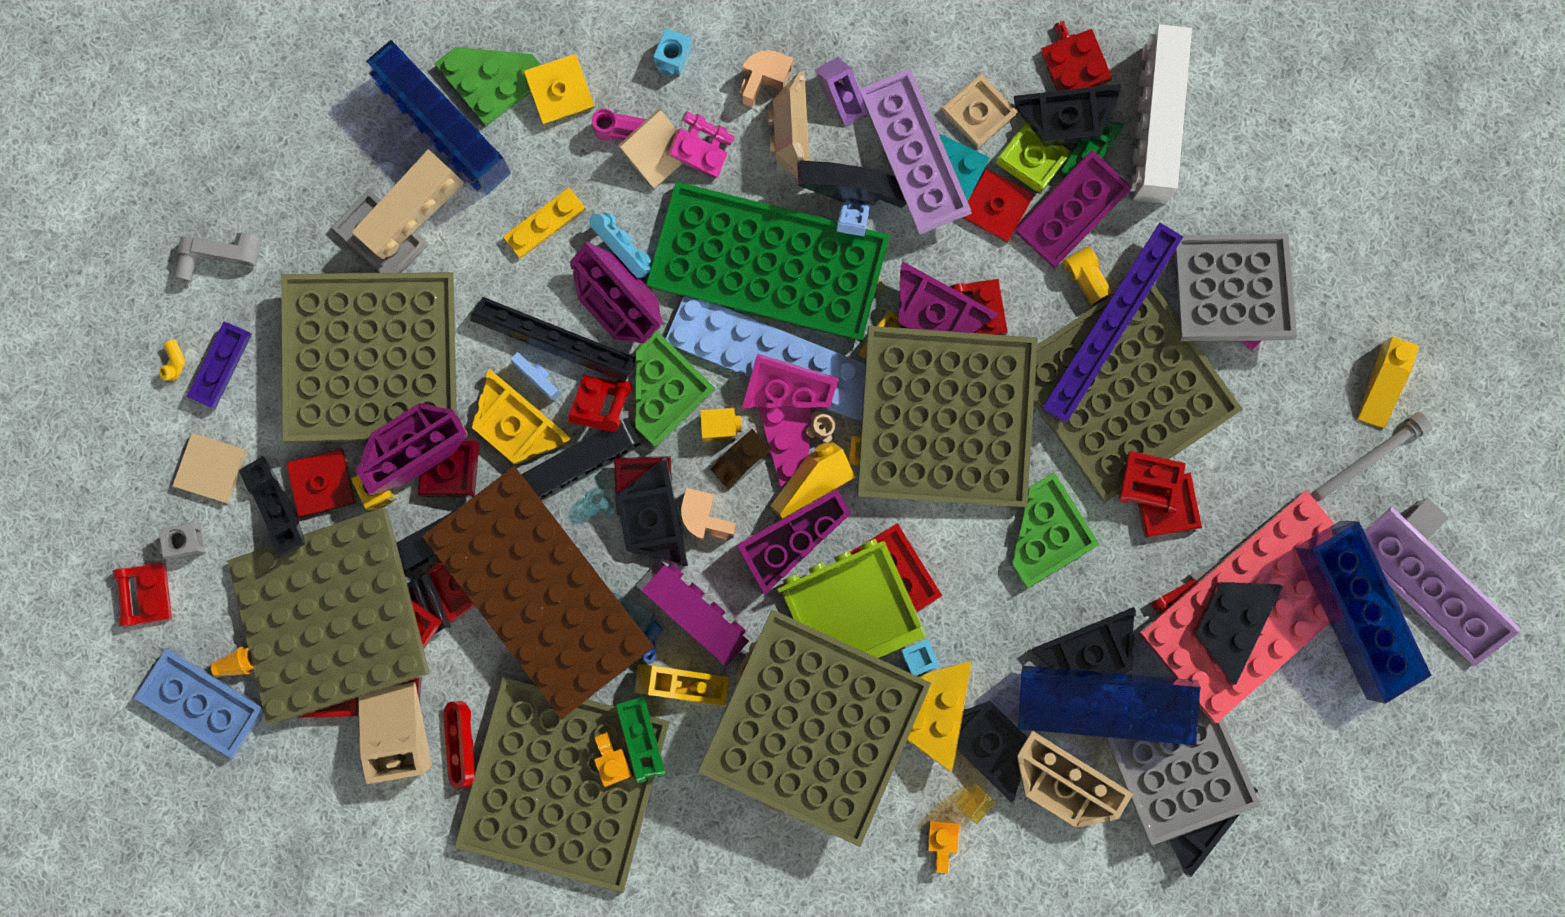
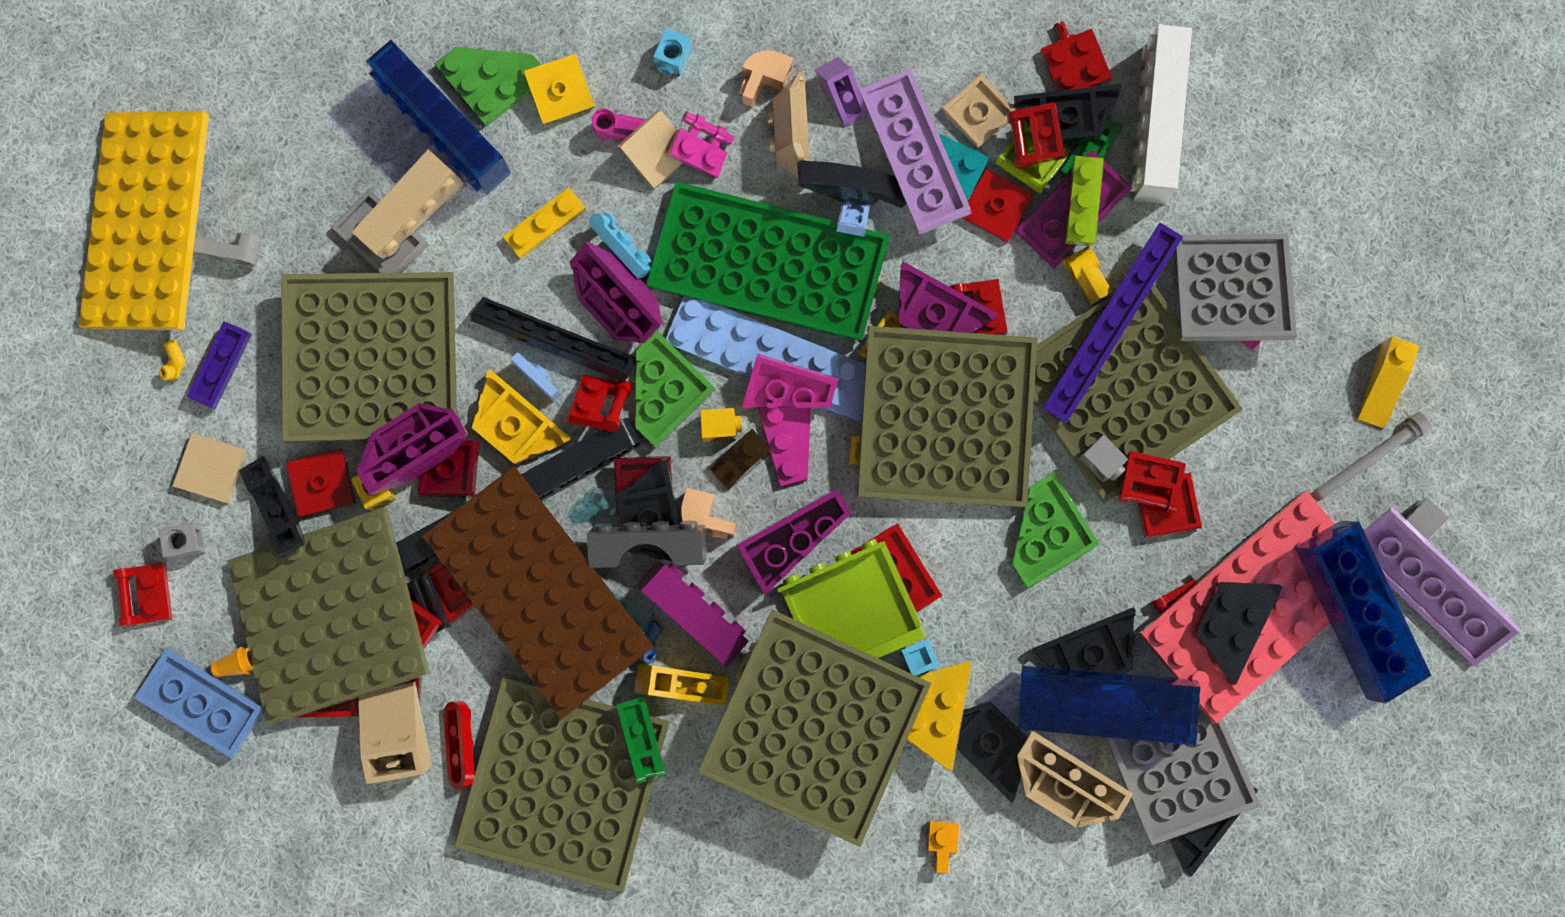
light orange plate [594,732,632,787] -> none
yellow slope [771,442,855,519] -> none
tan plate [806,411,836,443] -> none
clear yellow brick [952,781,996,825] -> none
none -> yellow plate [79,111,209,330]
none -> dark grey arch [587,521,707,568]
none -> red plate [1007,102,1065,169]
none -> lime arch [1065,156,1104,247]
none -> light grey brick [1079,435,1128,483]

